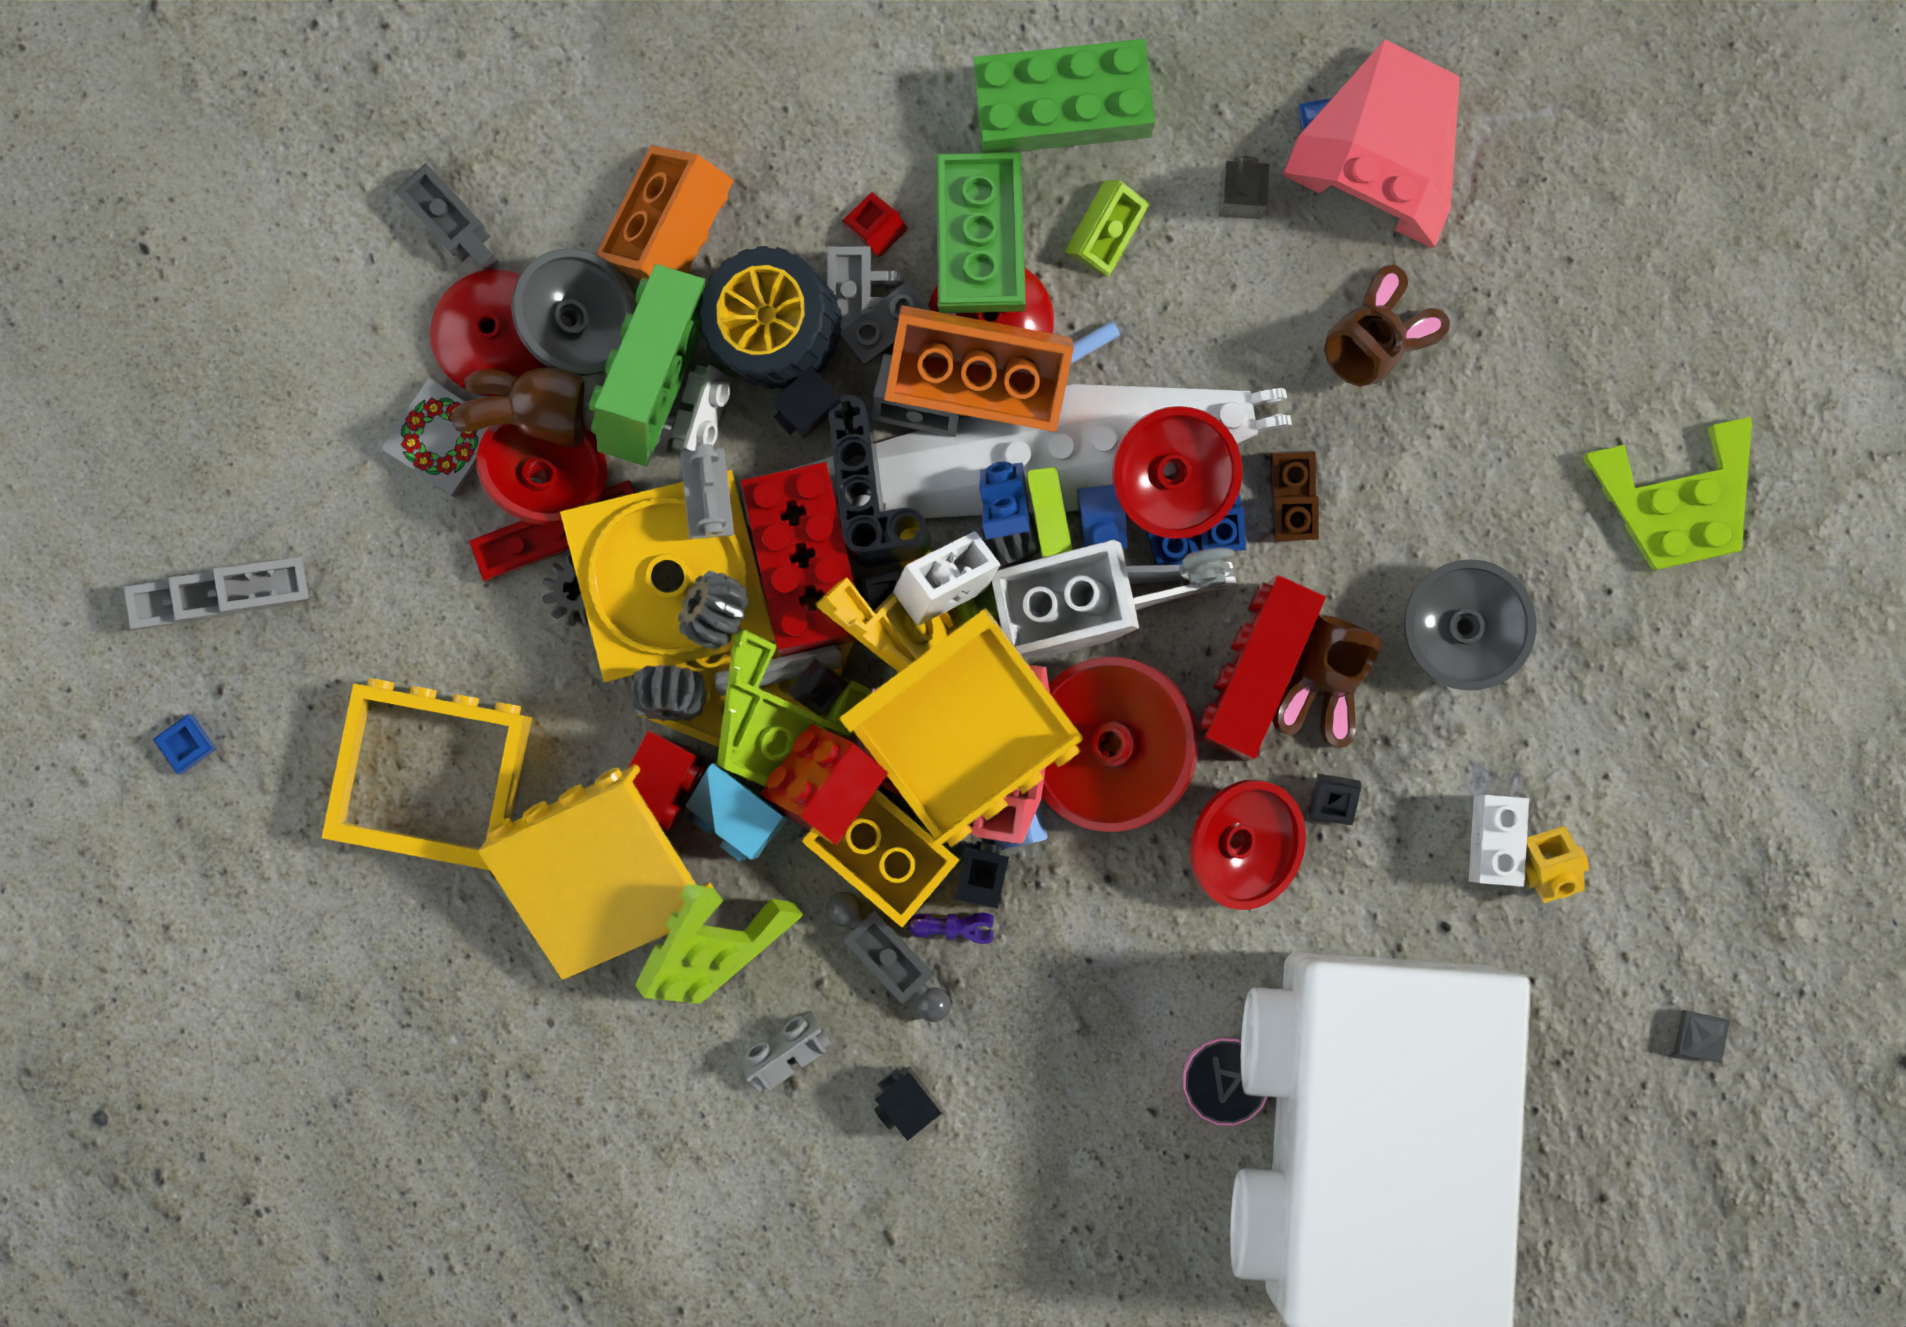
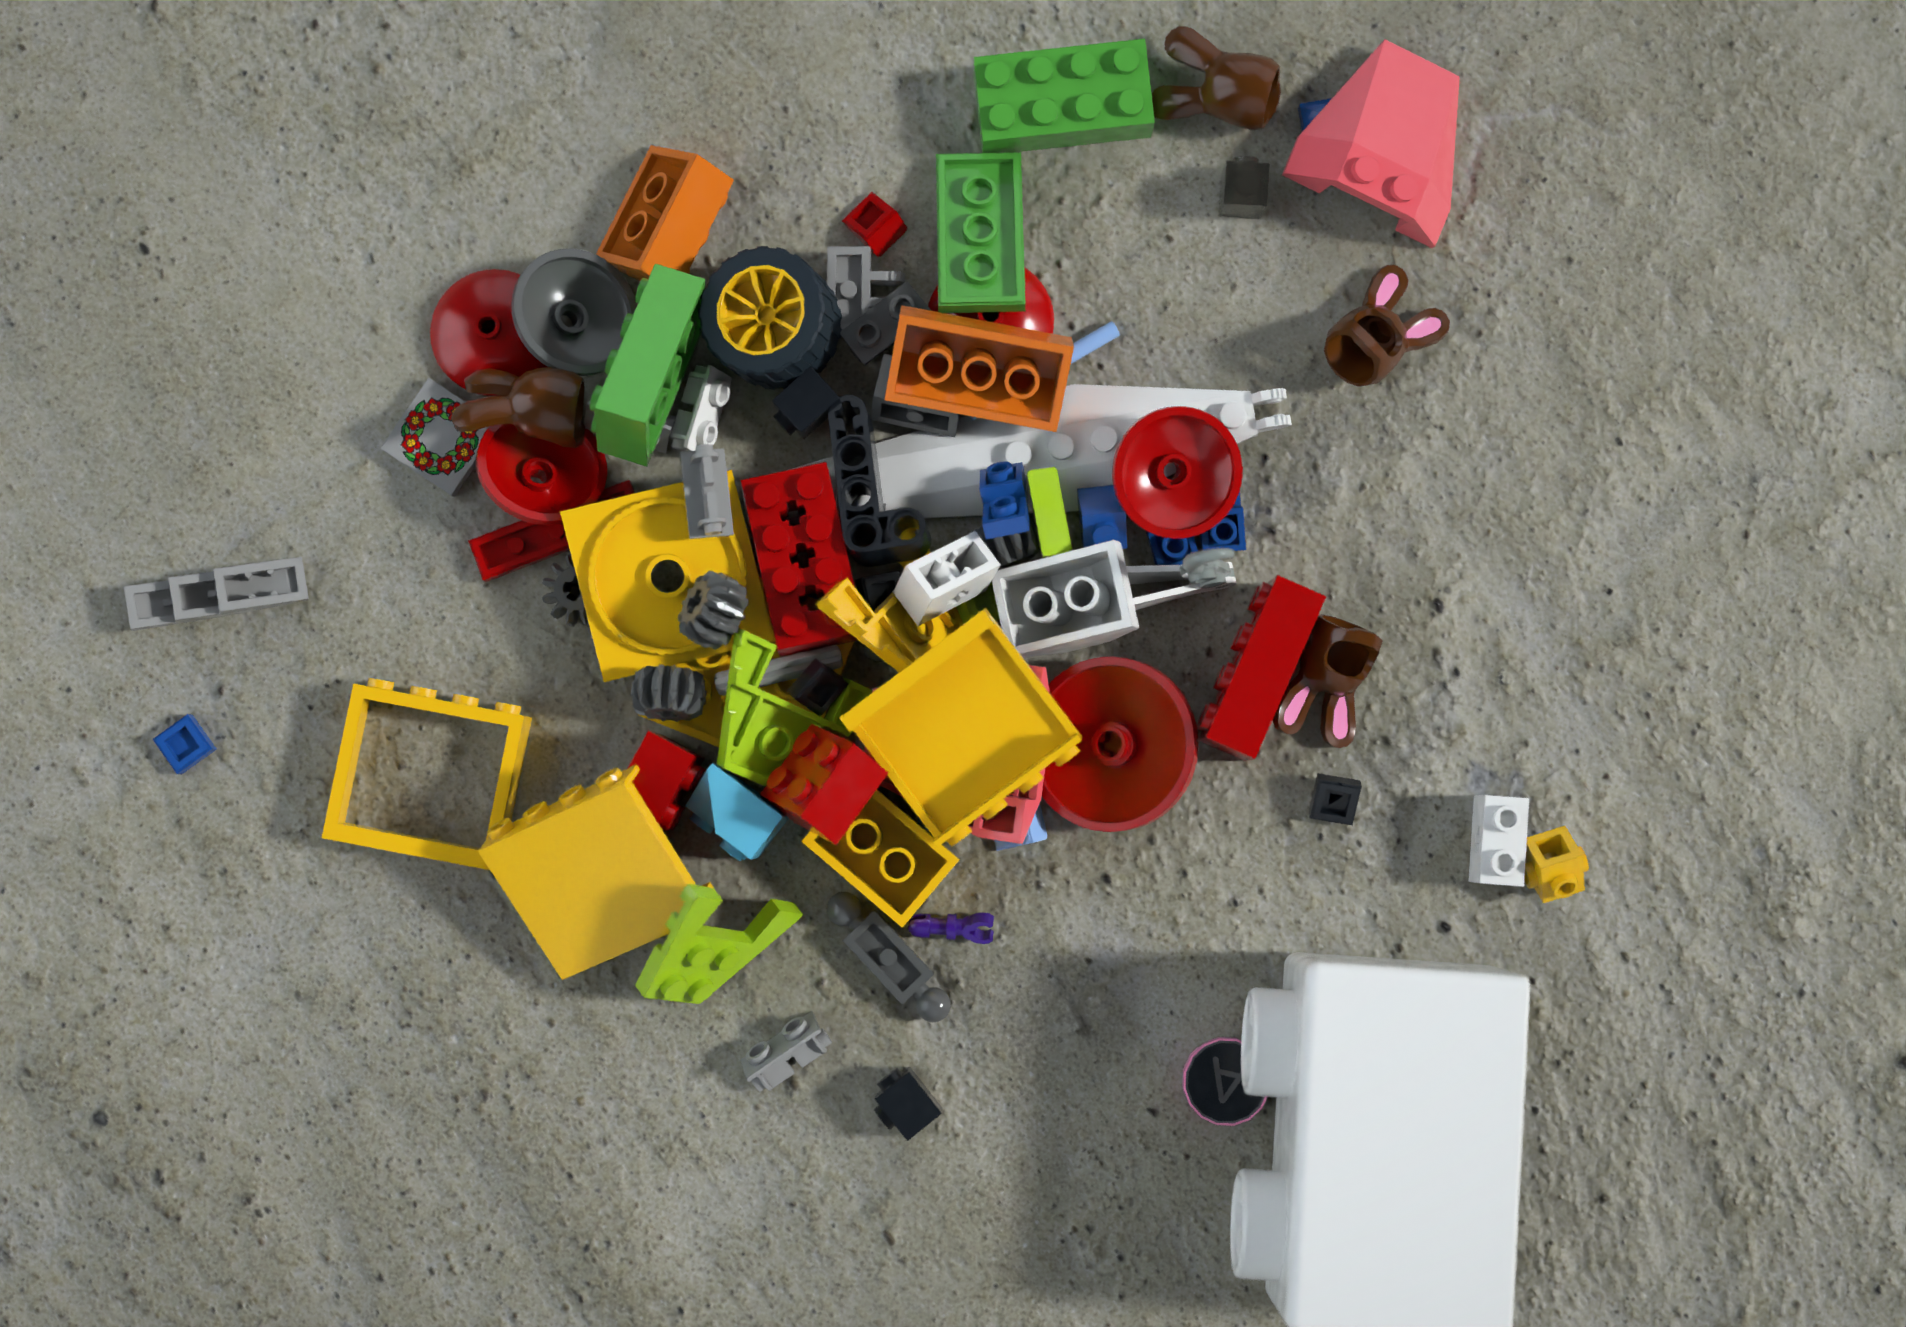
dark grey hinge [395,163,499,270] -> none
black brick [955,841,1009,909] -> none
lime slope [1064,180,1150,277] -> none
red dish [1190,779,1306,910] -> none
reddish brown slope [1270,450,1319,541] -> none
dark grey dish [1404,559,1537,691] -> none
lime wing [1583,416,1752,571] -> none
dark grey tile [1674,1010,1730,1063] -> none
none -> reddish brown piece [1152,26,1281,131]

